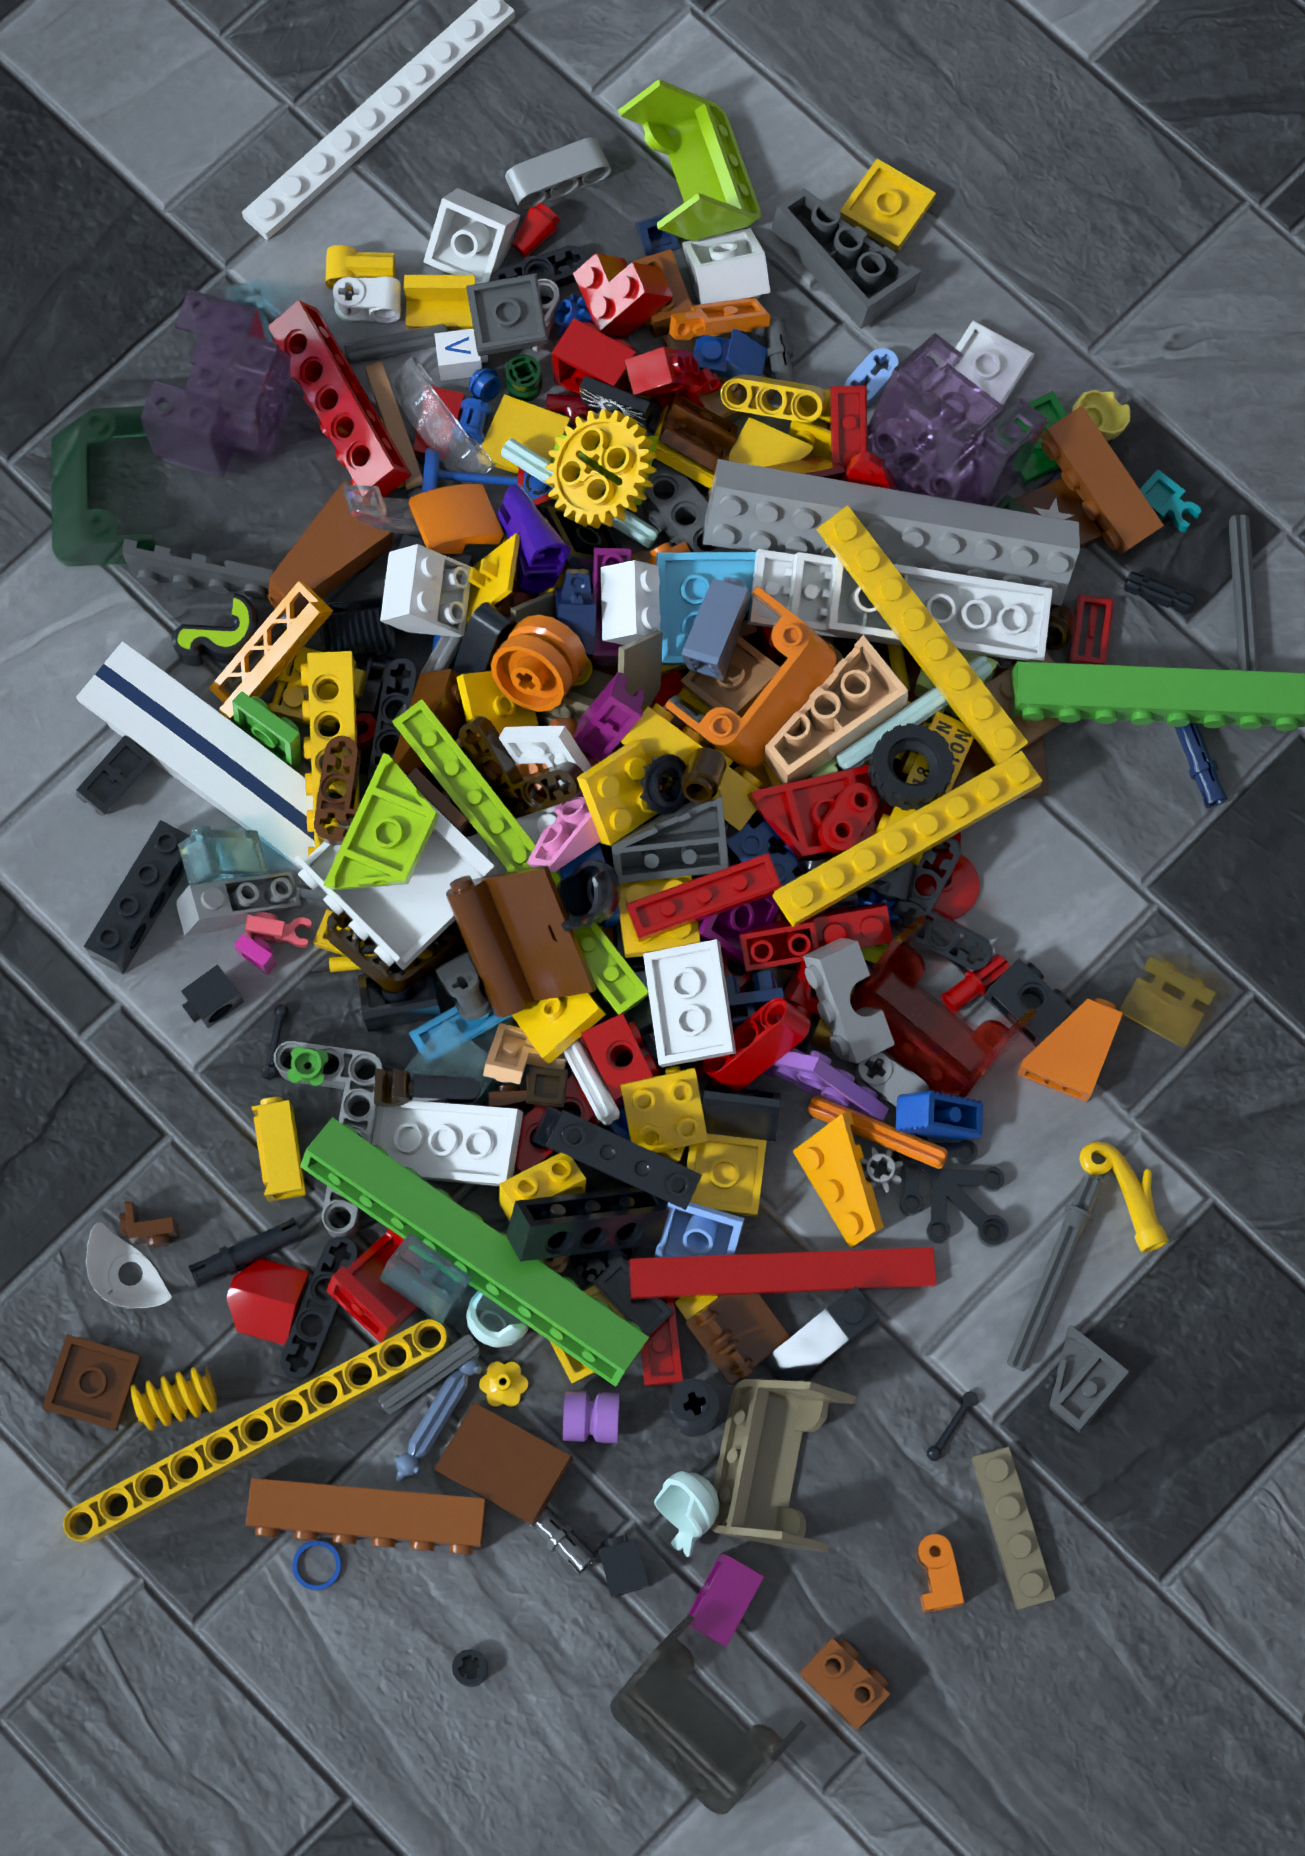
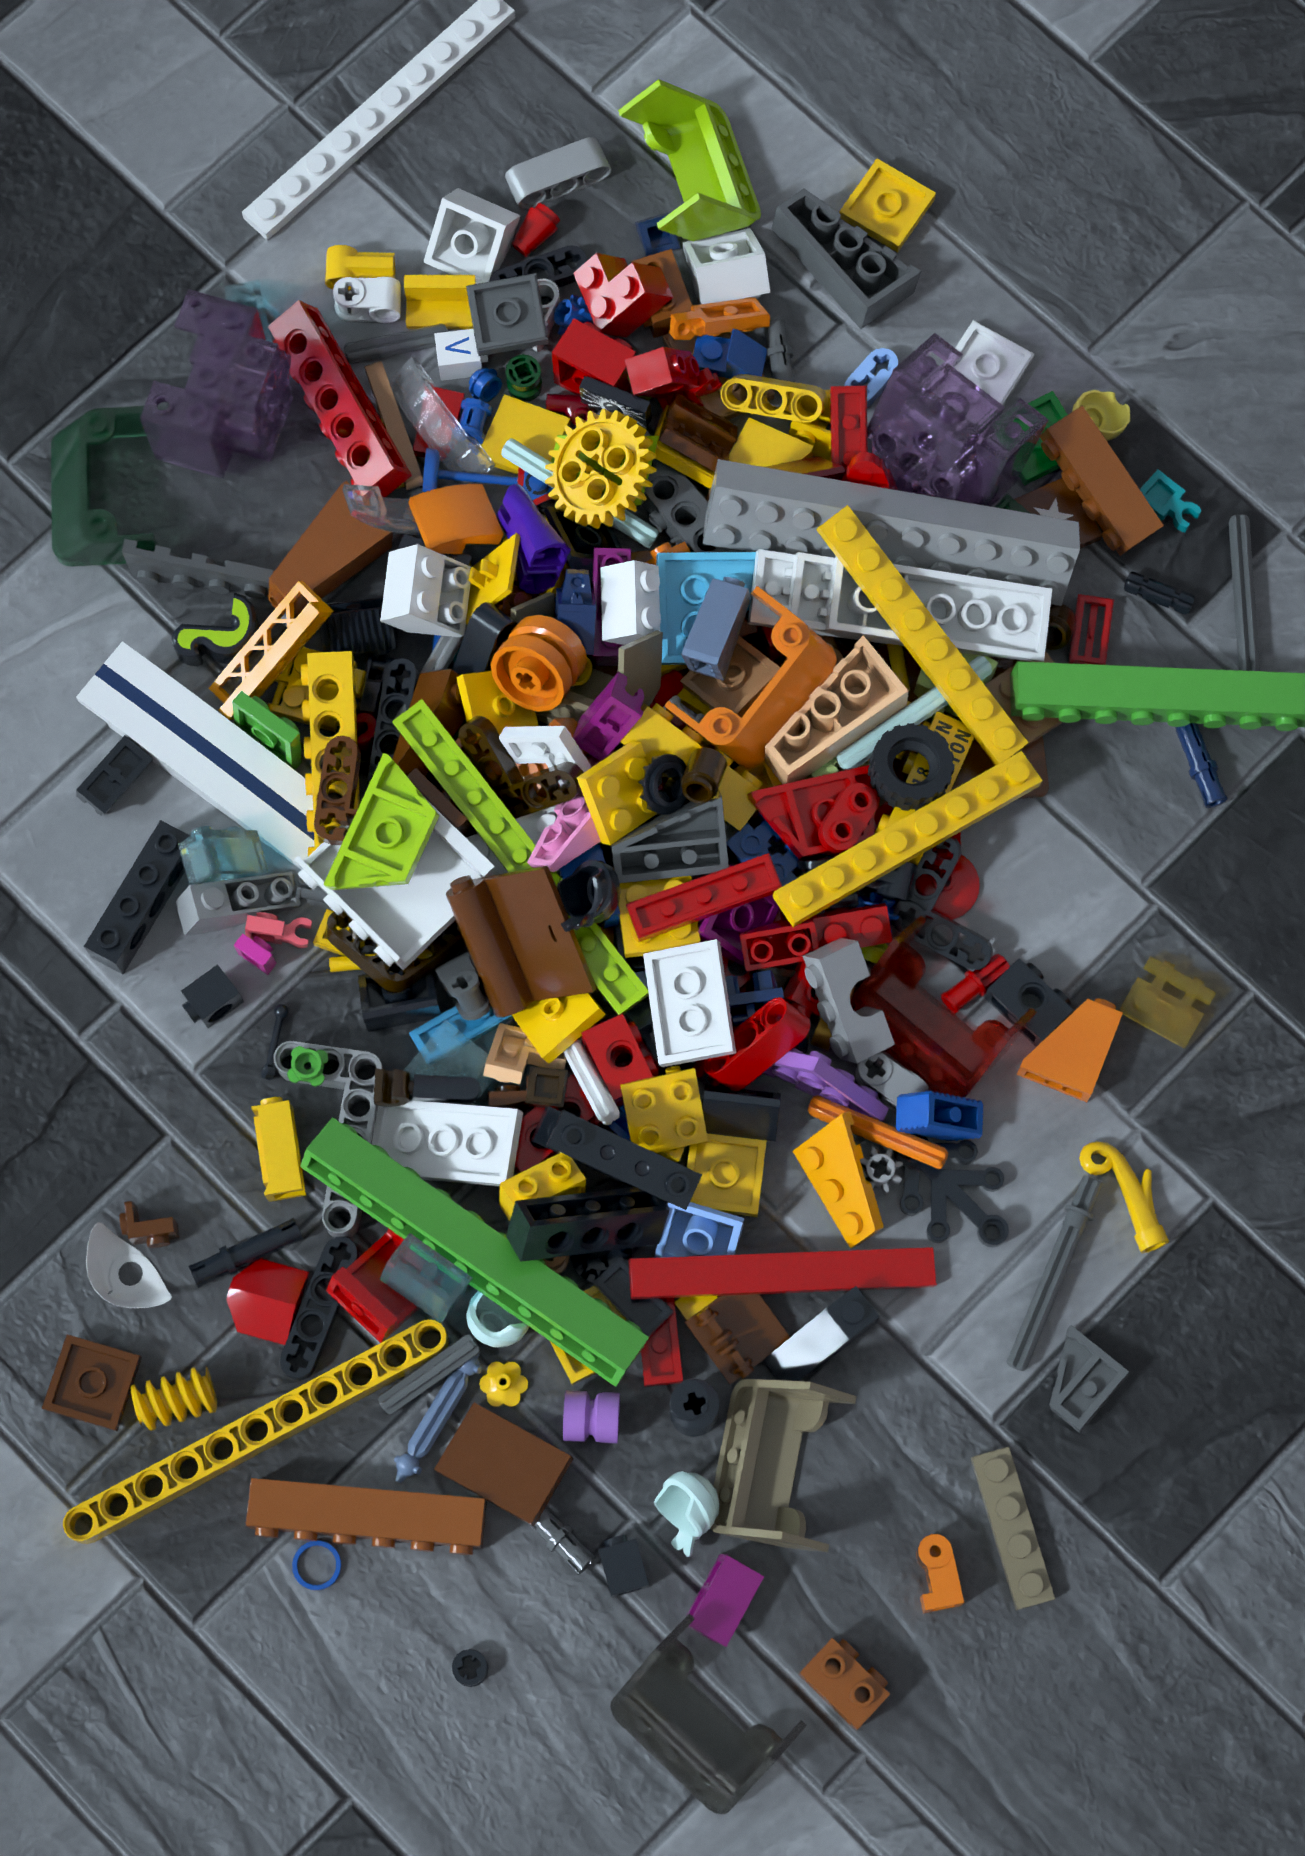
black hinge [926,1391,978,1461] -> none

